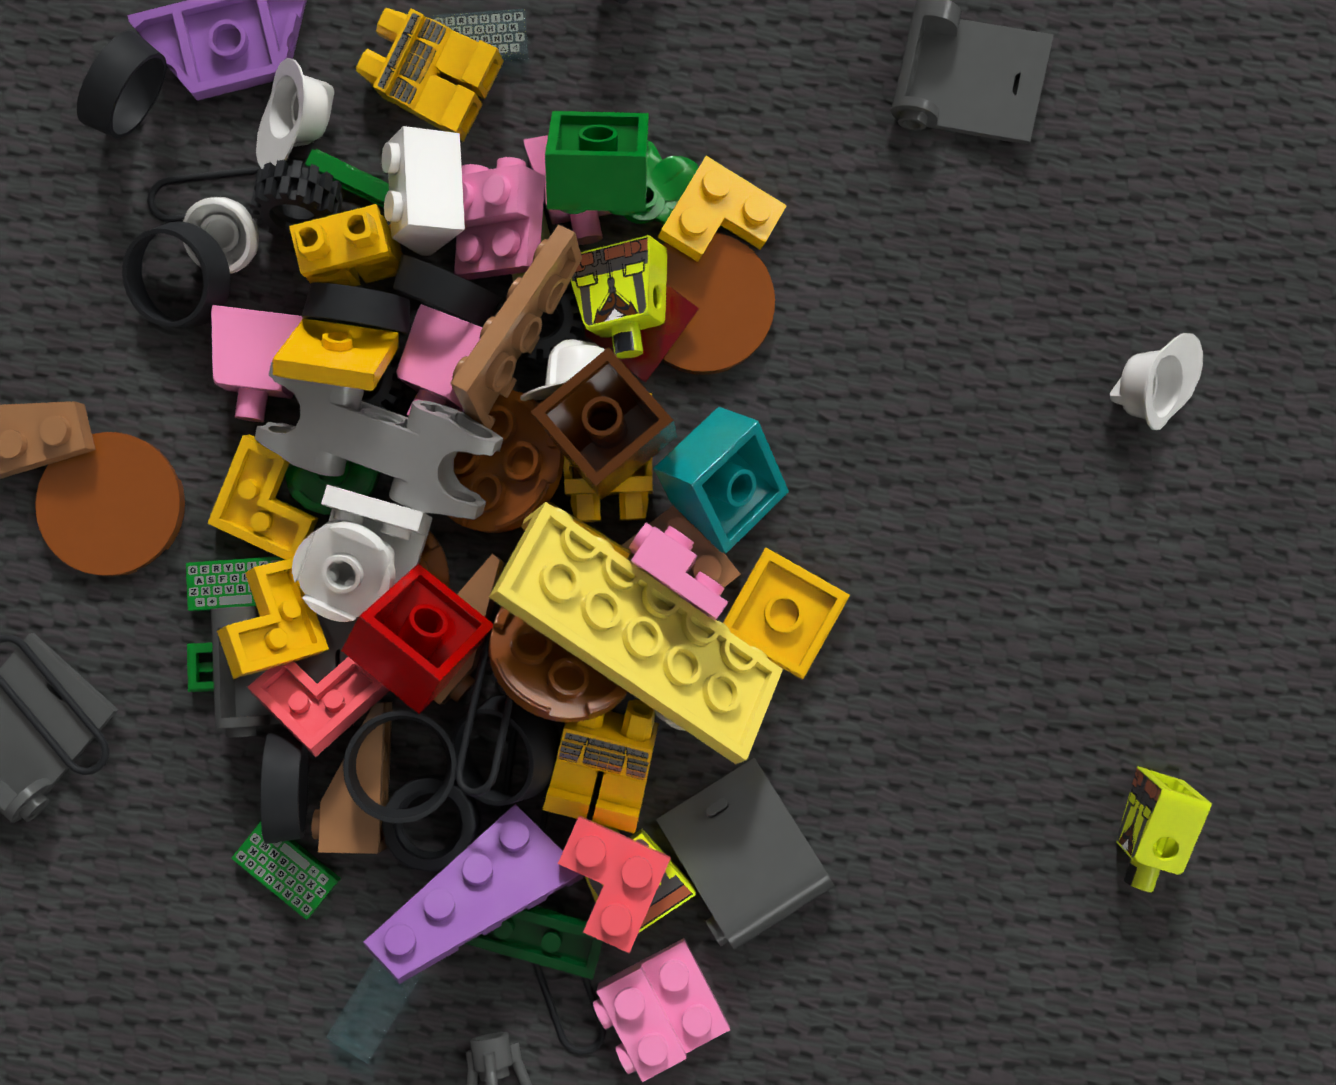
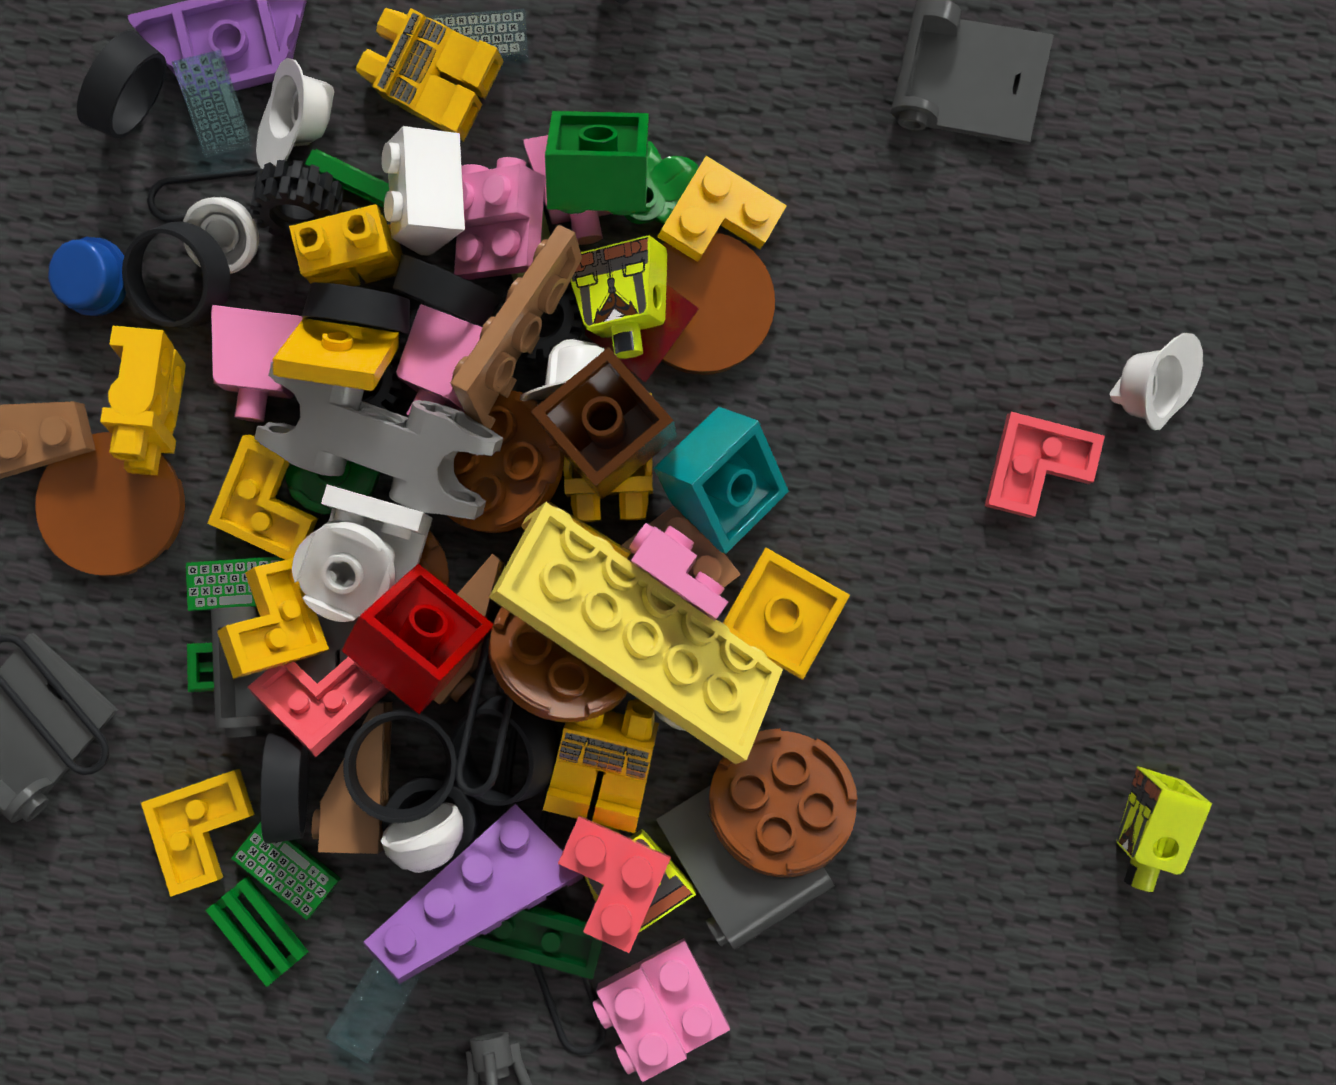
none -> blue piece [48,237,126,316]
none -> yellow hips [100,326,186,475]
none -> yellow plate [141,769,255,897]
none -> clear light blue tile [172,49,252,157]
none -> green tile [205,876,309,987]
none -> white piece [381,803,463,873]
none -> dark orange tile [708,728,858,877]
none -> coral plate [984,412,1105,518]

